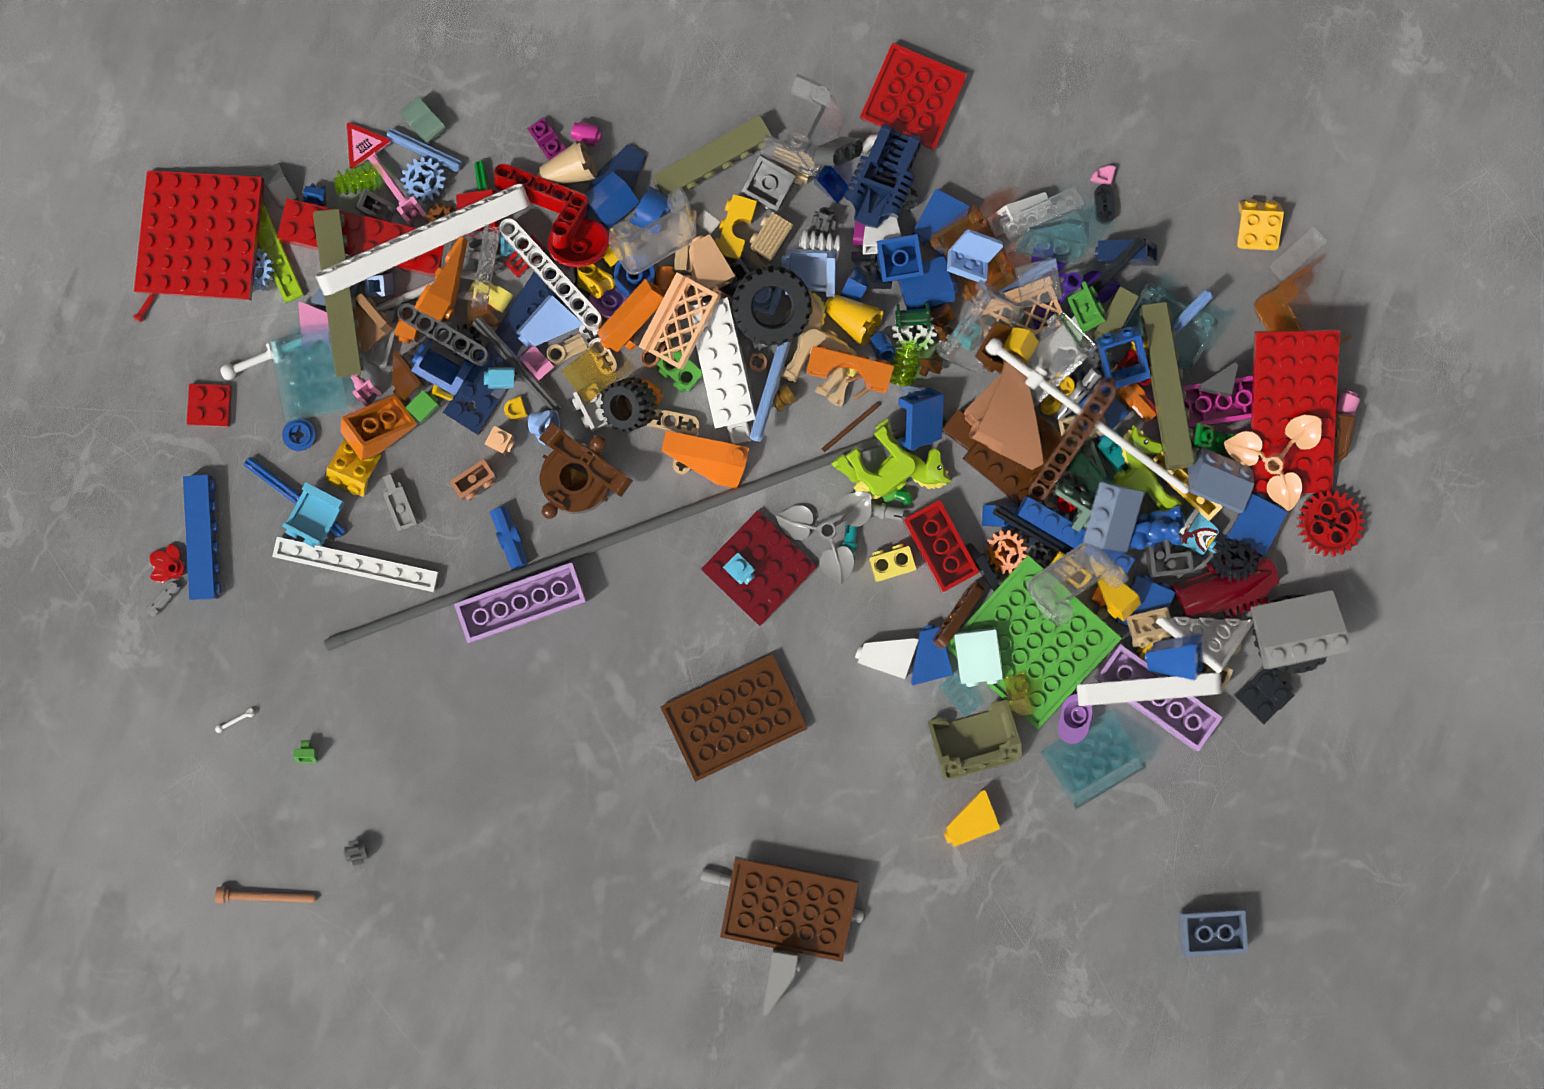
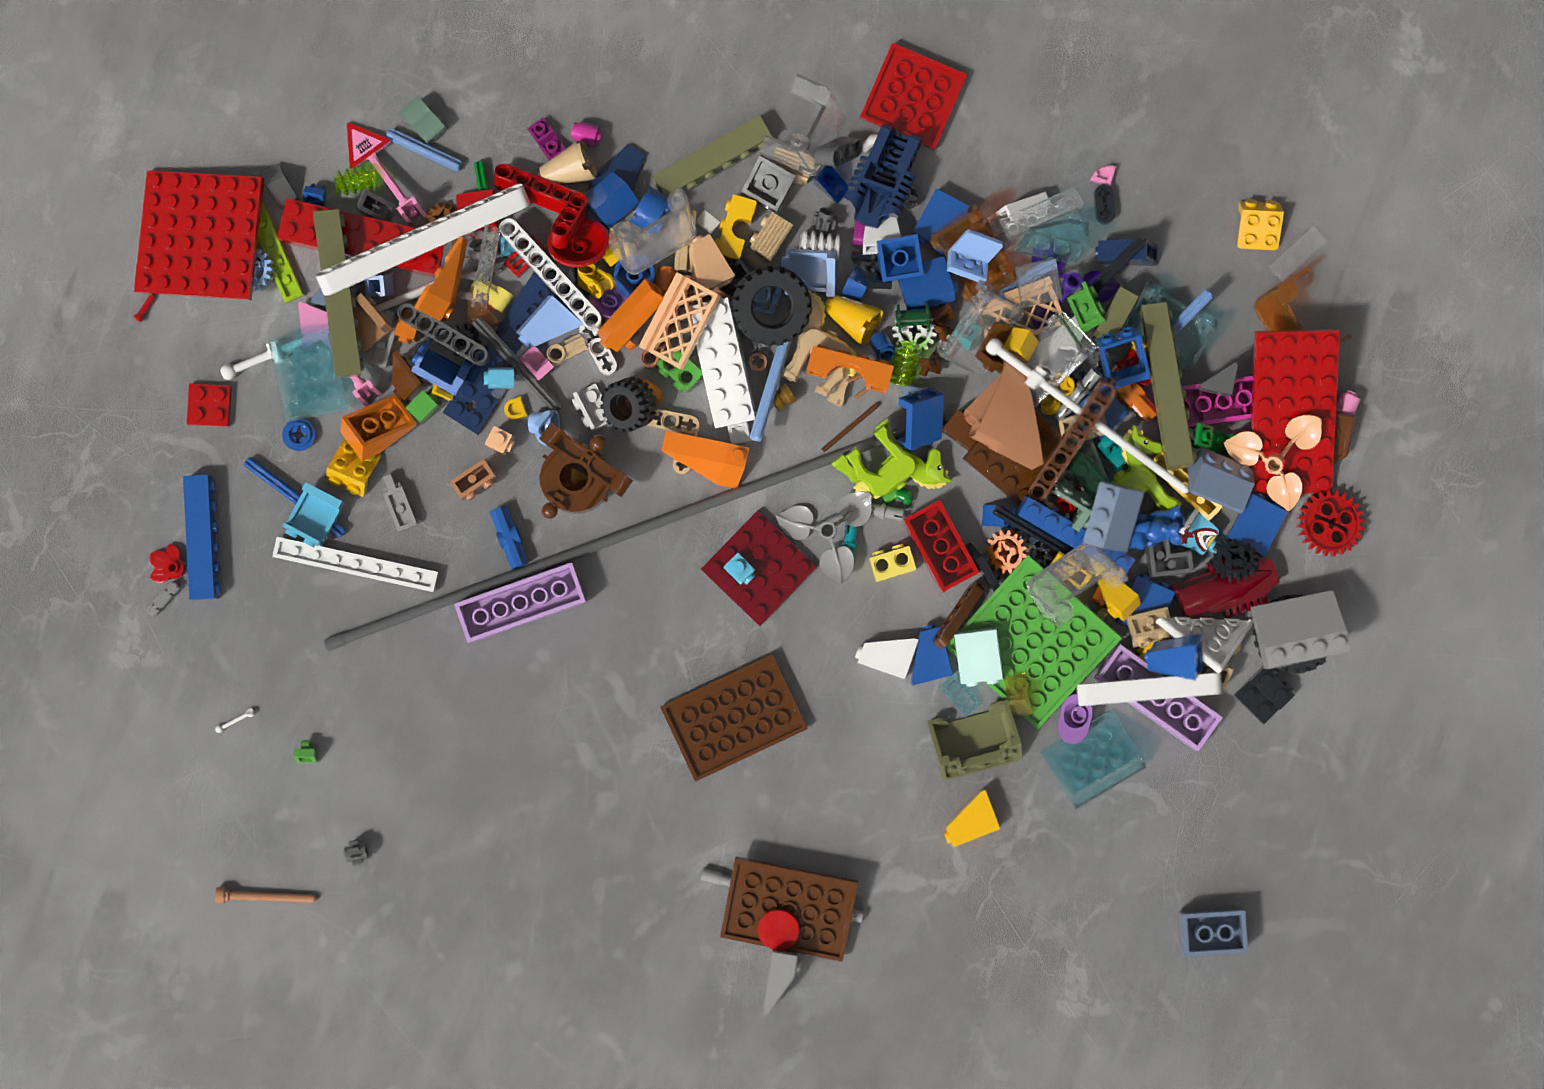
light blue gear [401,157,446,203] -> none
clear yellow tile [561,346,619,404] -> none
none -> red tile [757,909,799,951]

